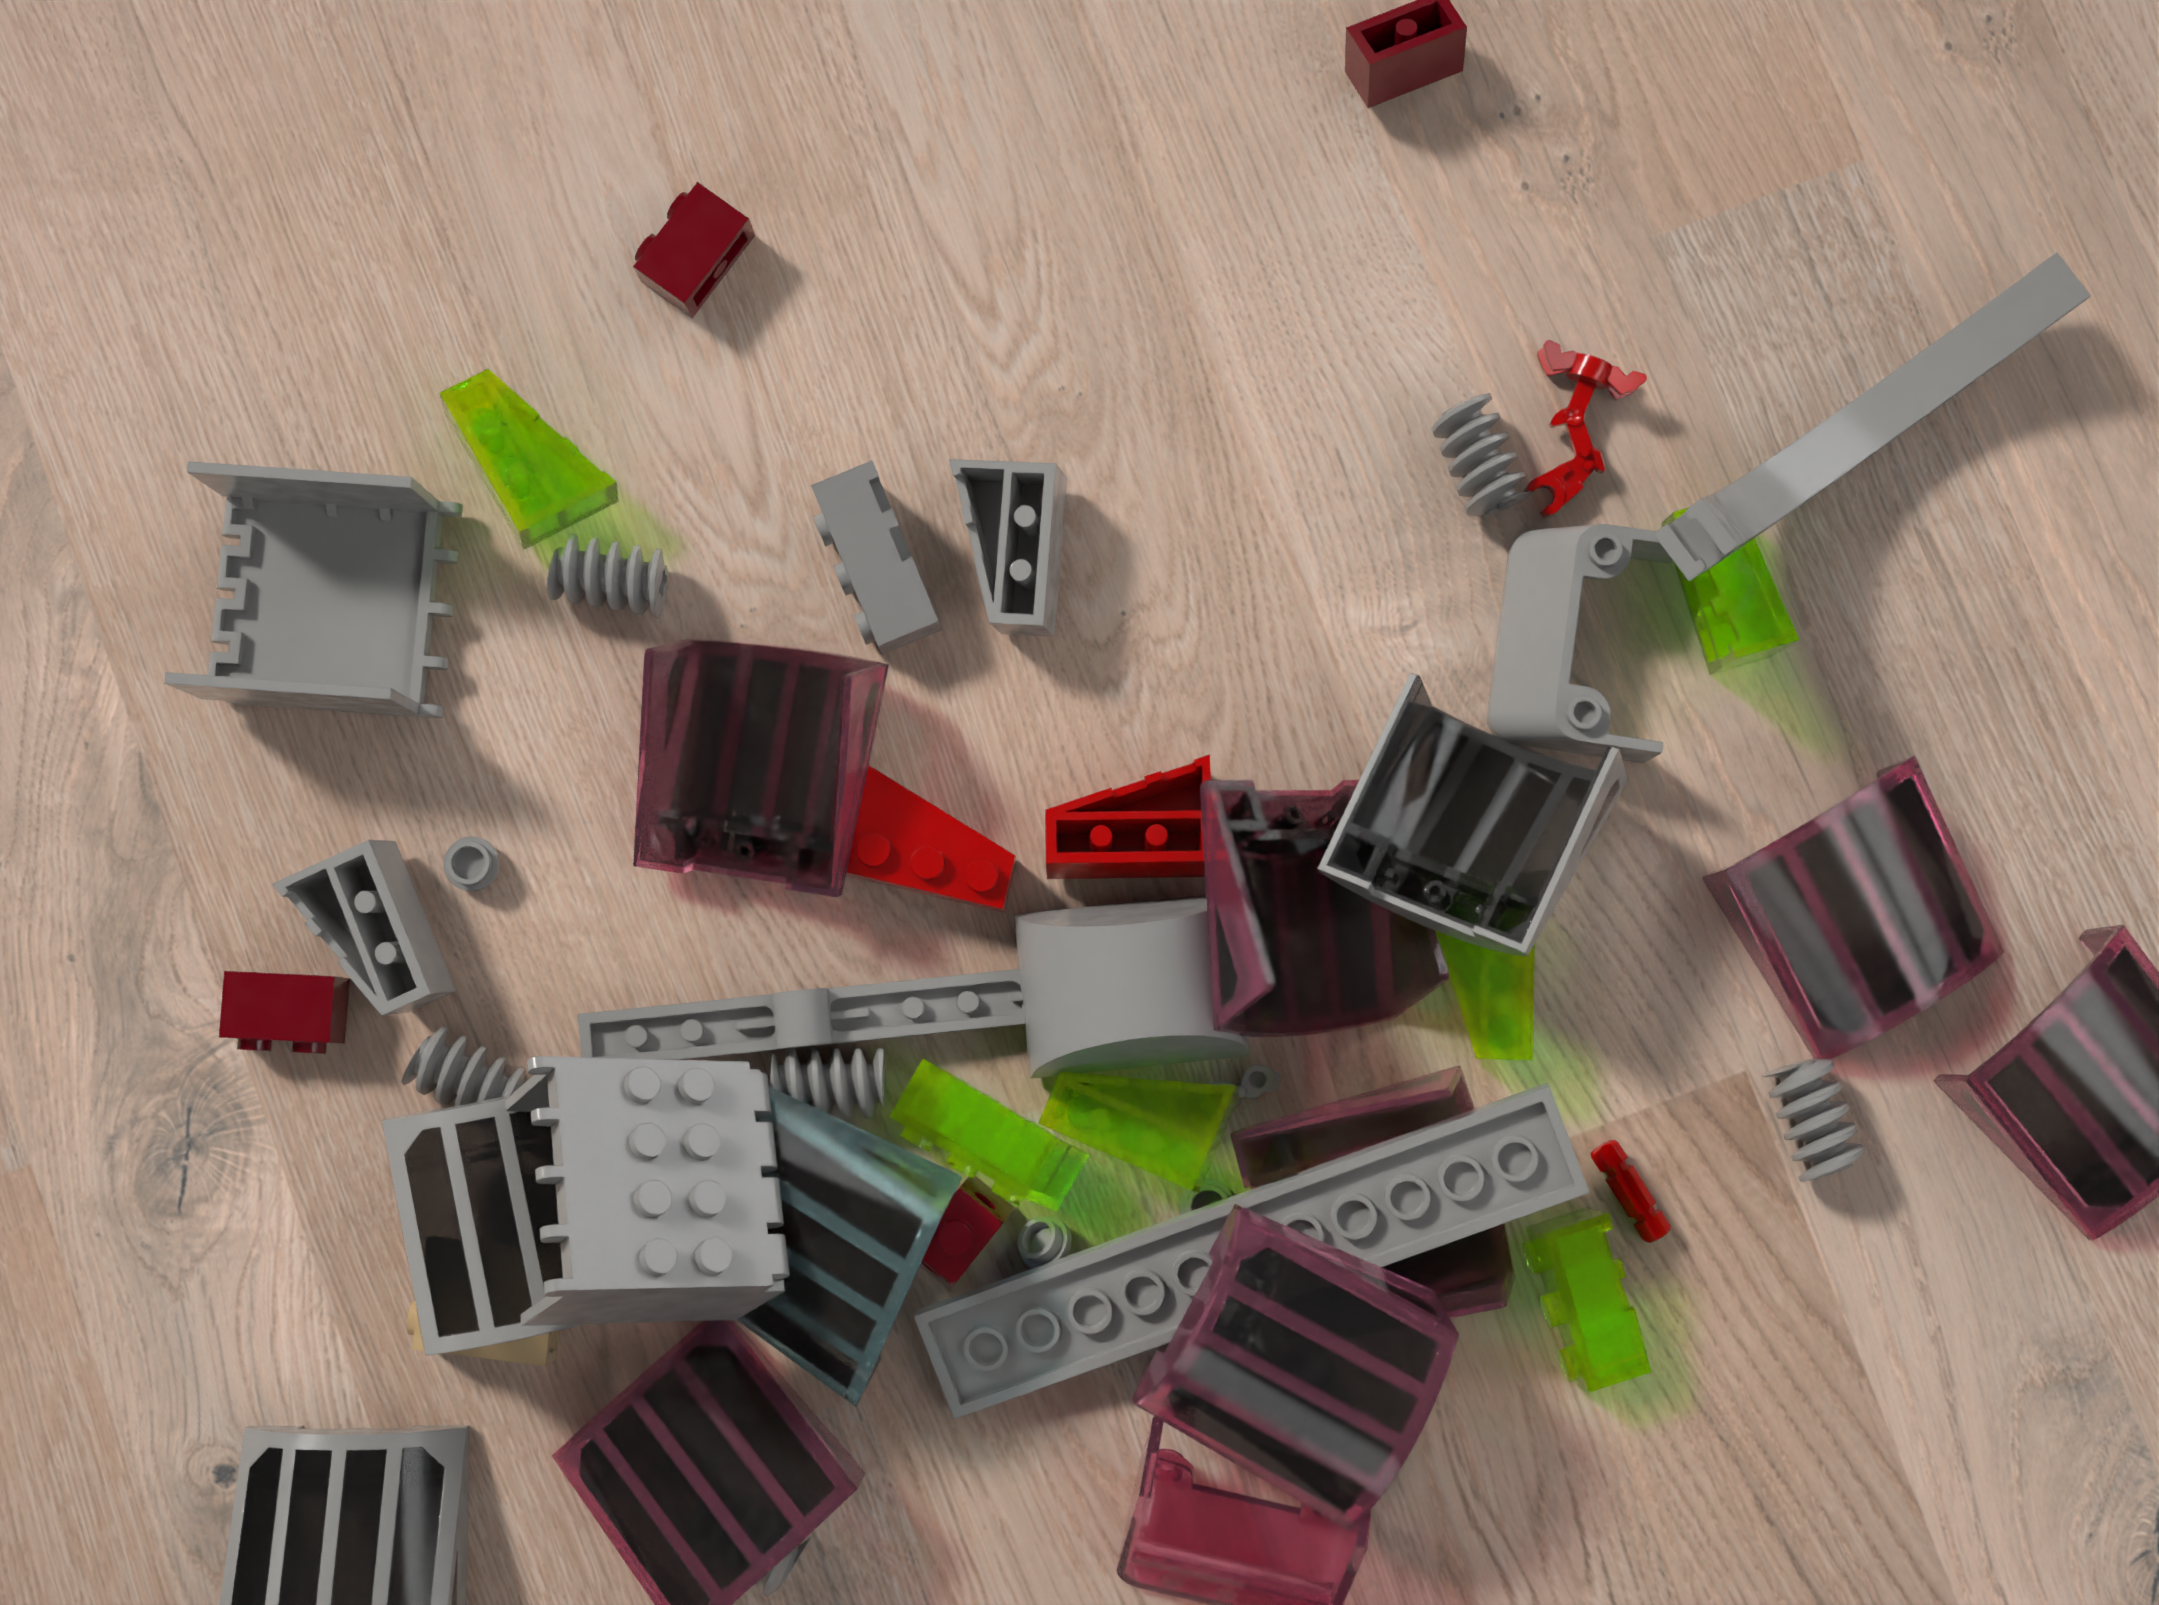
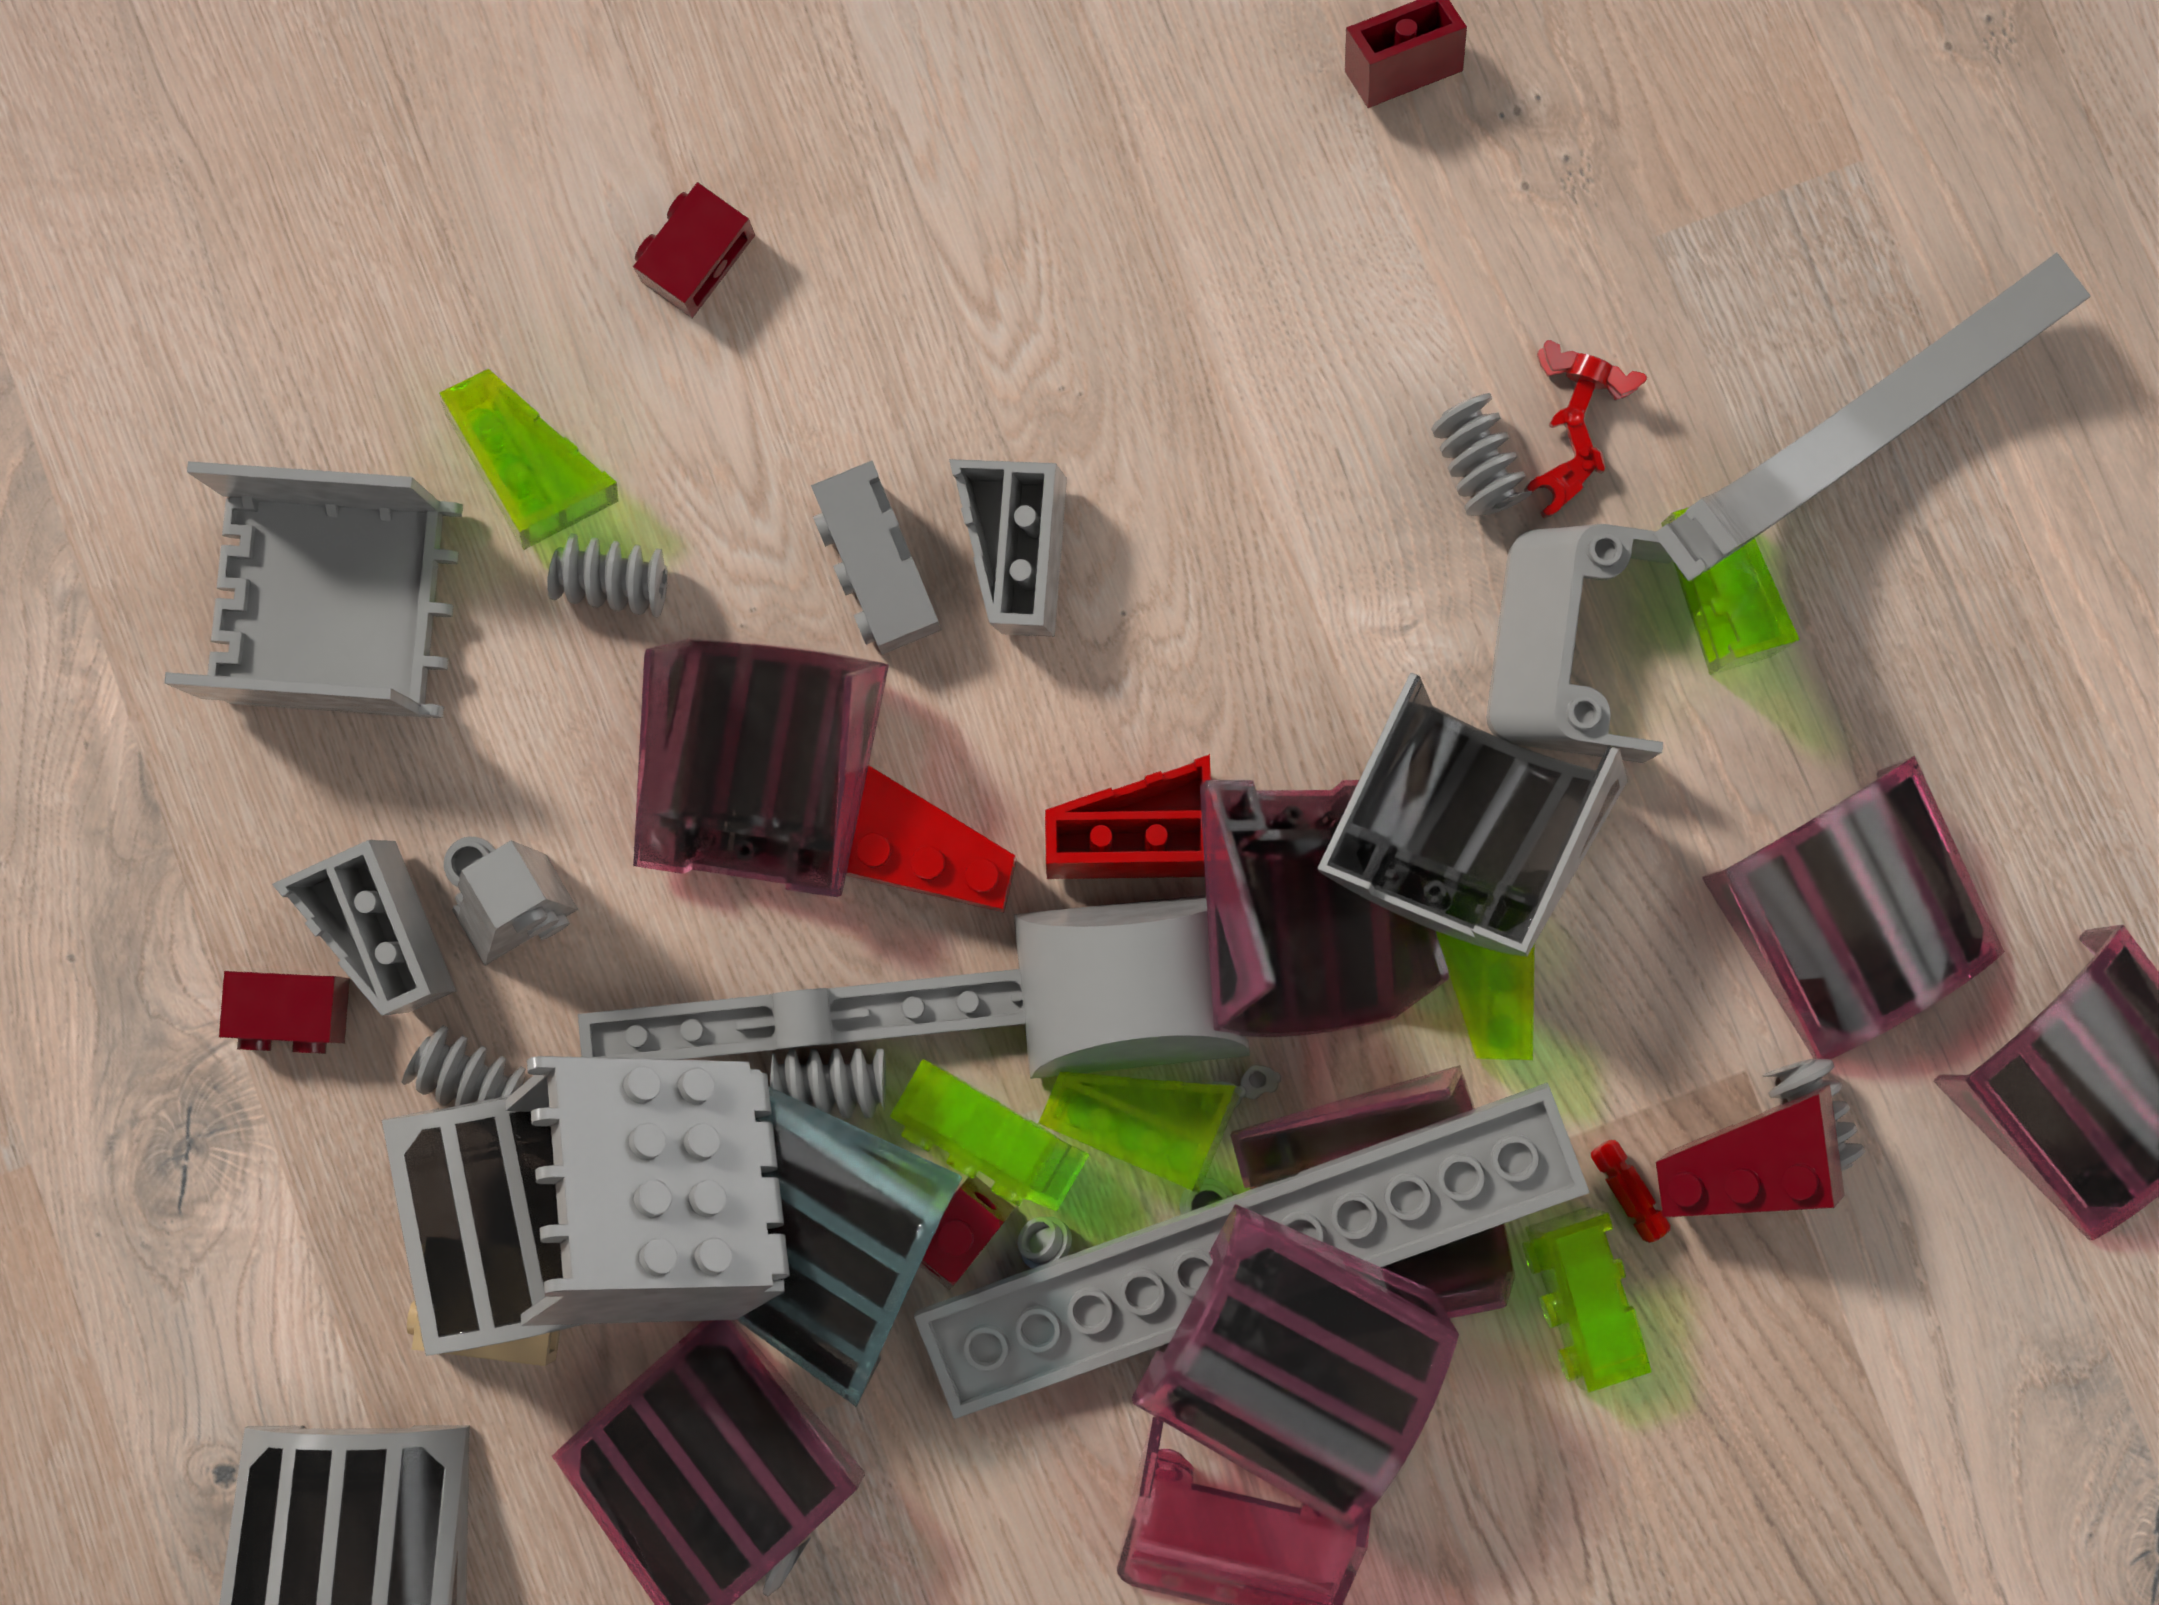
none -> light grey wedge [452,840,579,966]
none -> dark red wedge [1656,1084,1845,1218]

